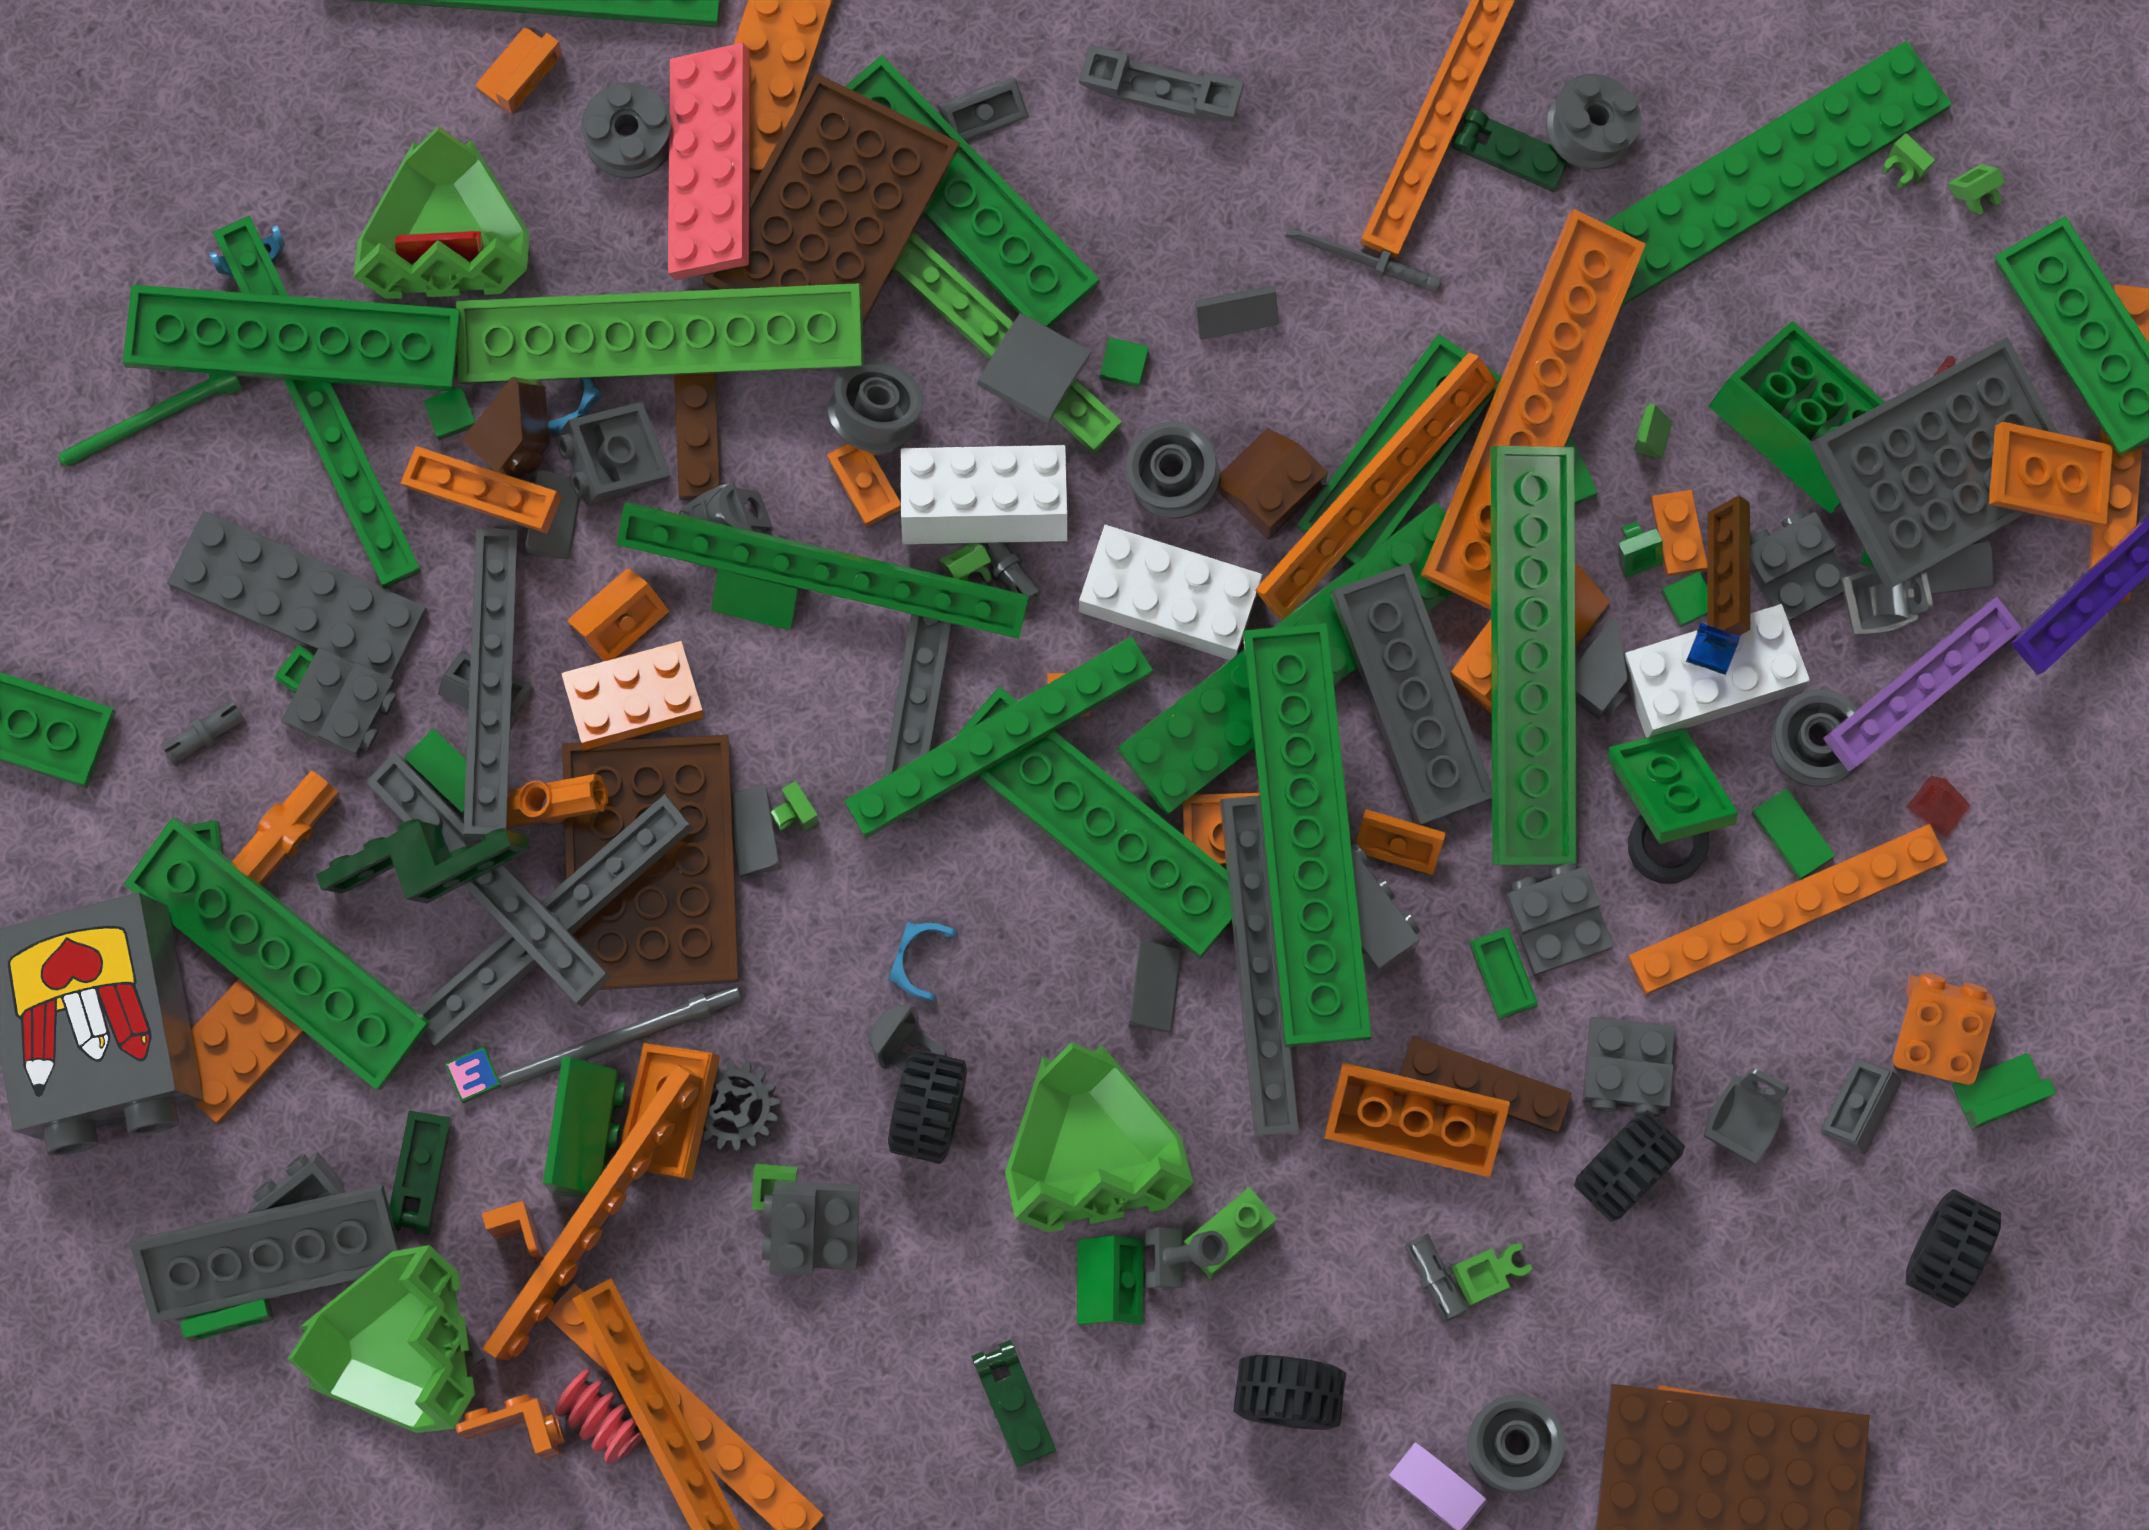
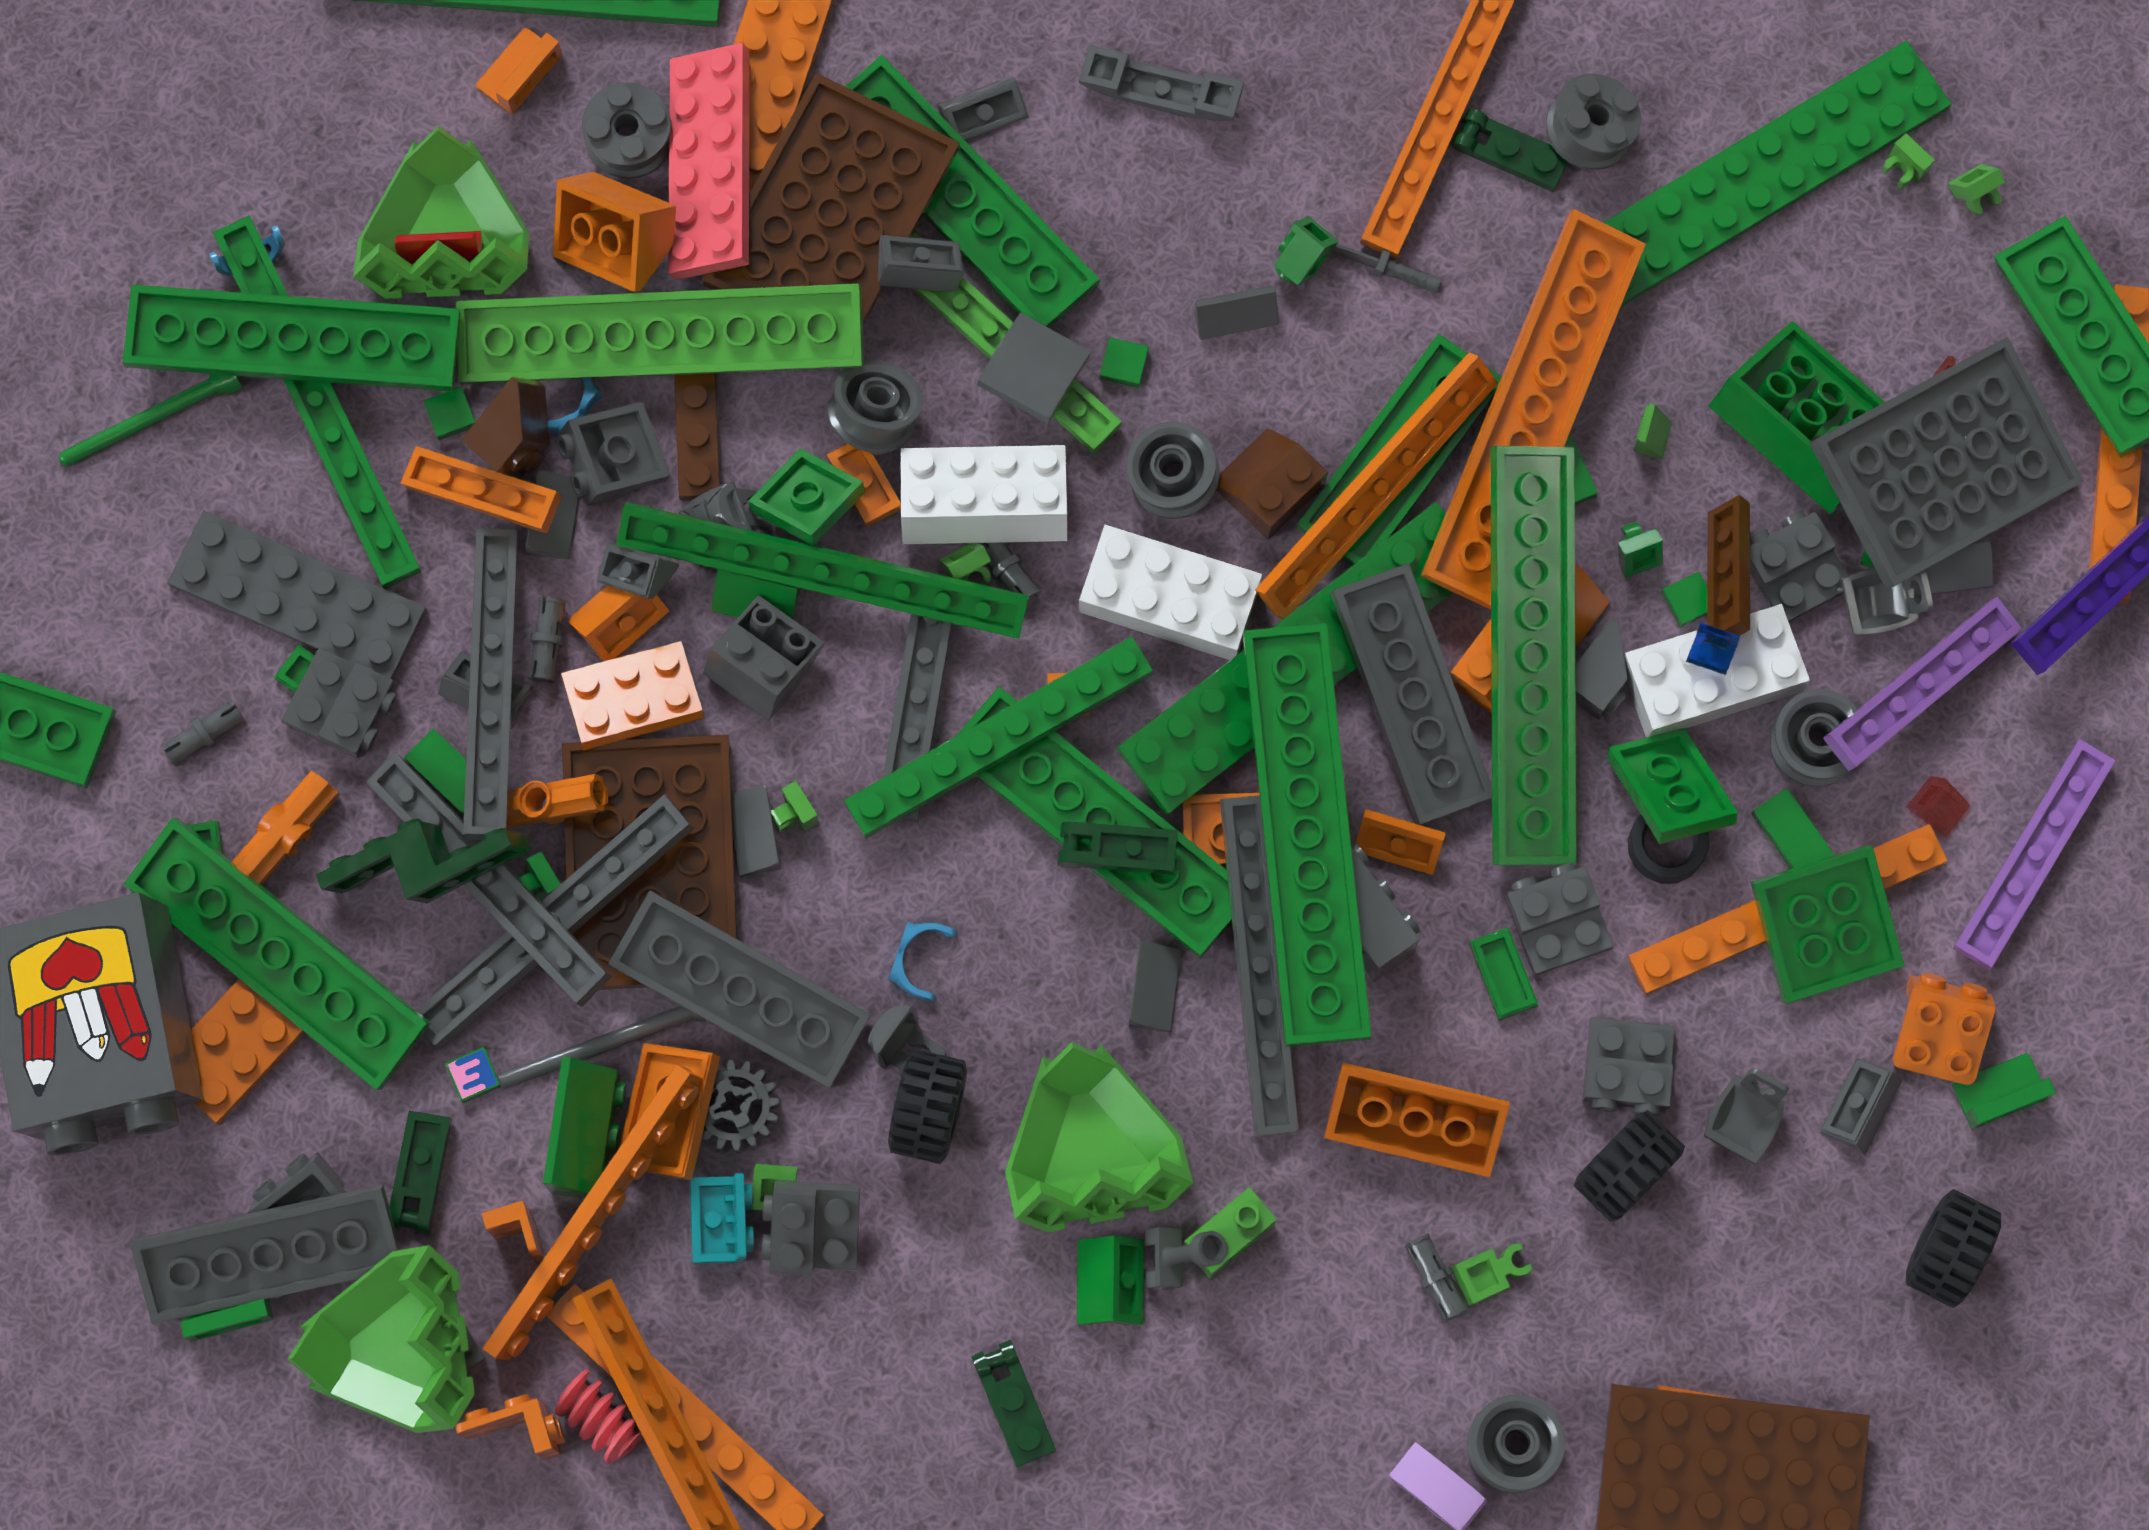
black tyre [1233,1355,1346,1430] -> none
reddish brown plate [1399,1036,1572,1134] -> none
orange plate [1650,490,1707,577] -> none
orange plate [1988,422,2113,528] -> none
none -> green tile [518,852,561,901]
none -> dark grey pin [528,597,566,683]
none -> orange slope [553,172,676,292]
none -> dark grey slope [596,543,679,599]
none -> dark grey plate [608,891,871,1088]
none -> teal bracket [689,1173,754,1265]
none -> dark grey slope [703,595,825,721]
none -> green plate [748,448,865,546]
none -> dark grey slope [878,235,964,292]
none -> dark green plate [1057,821,1178,875]
none -> green brick [1274,216,1339,285]
none -> green plate [1750,845,1905,1004]
none -> medium lavender plate [1953,739,2116,971]

